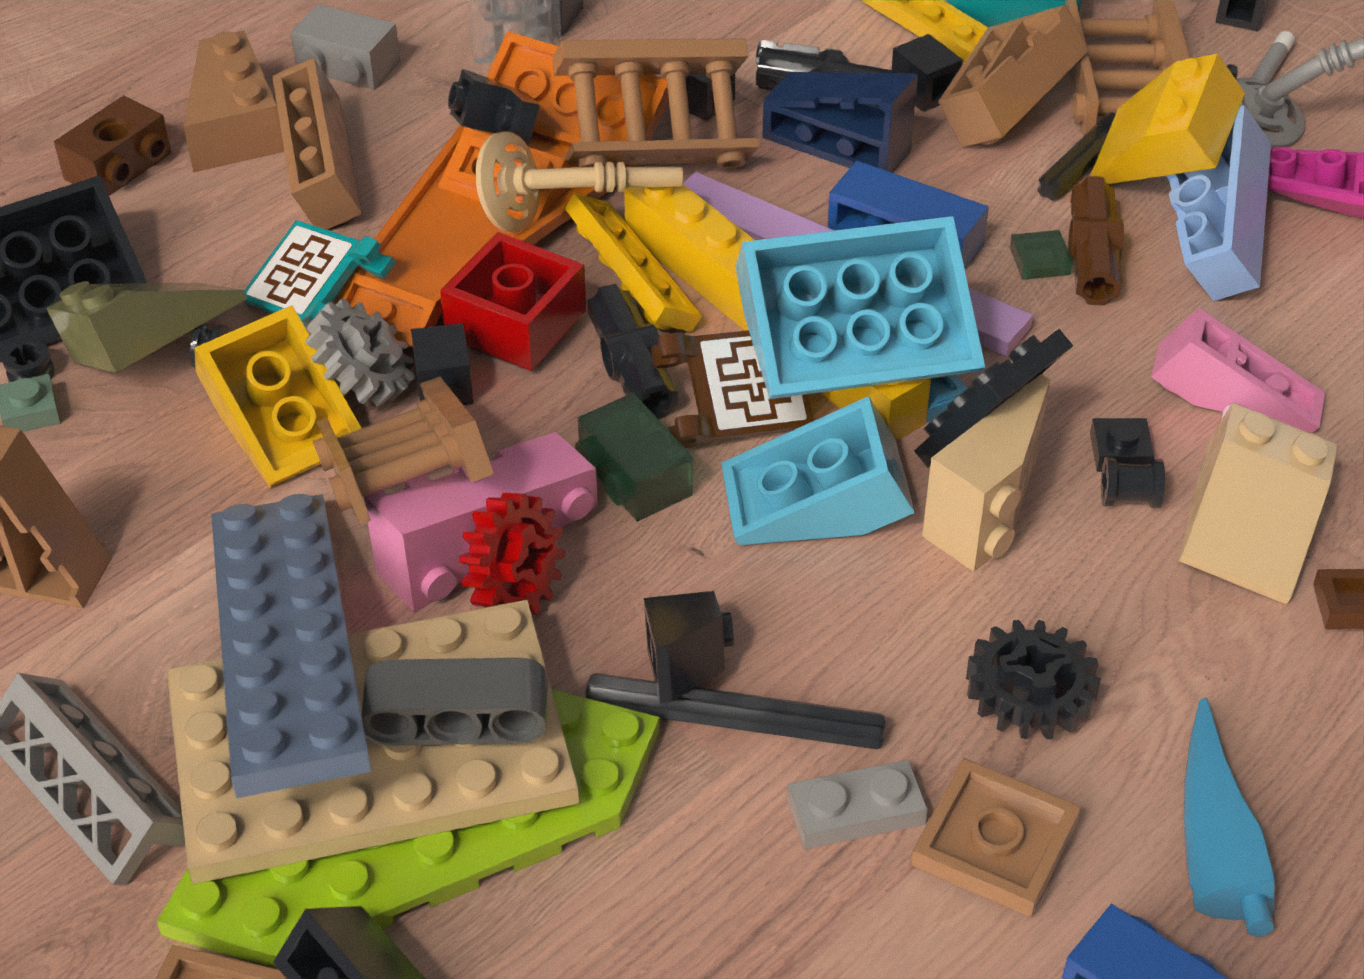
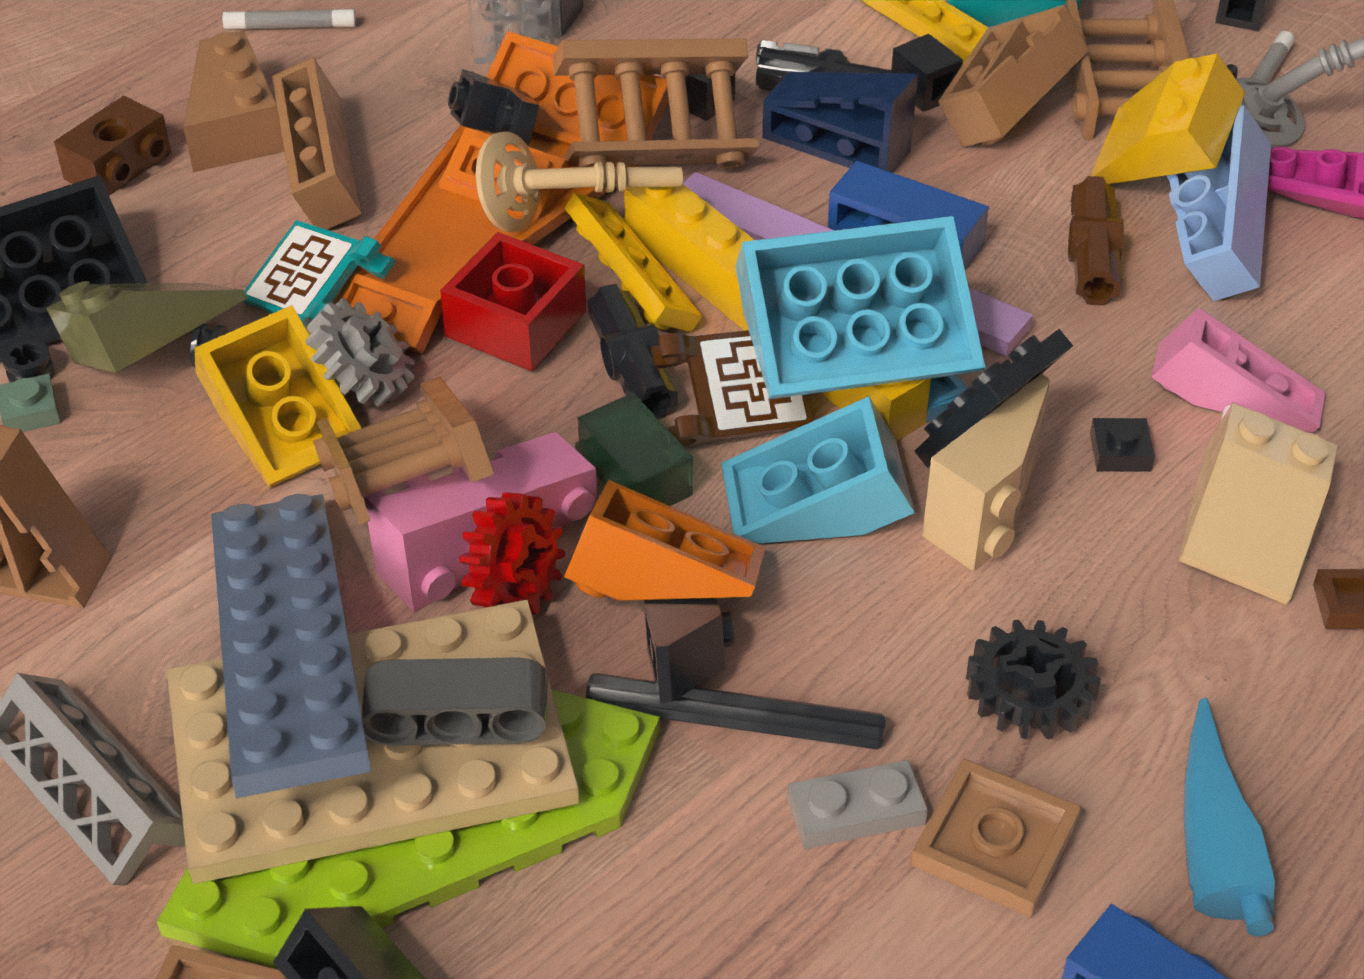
light grey brick [291,4,400,90] -> none
black brick [411,323,474,405] -> none
clear green tile [1010,230,1072,279] -> none
black axle [1037,113,1116,200] -> none
black bush [1101,457,1165,508] -> none
none -> light grey bar [223,9,356,30]
none -> orange slope [564,480,766,600]

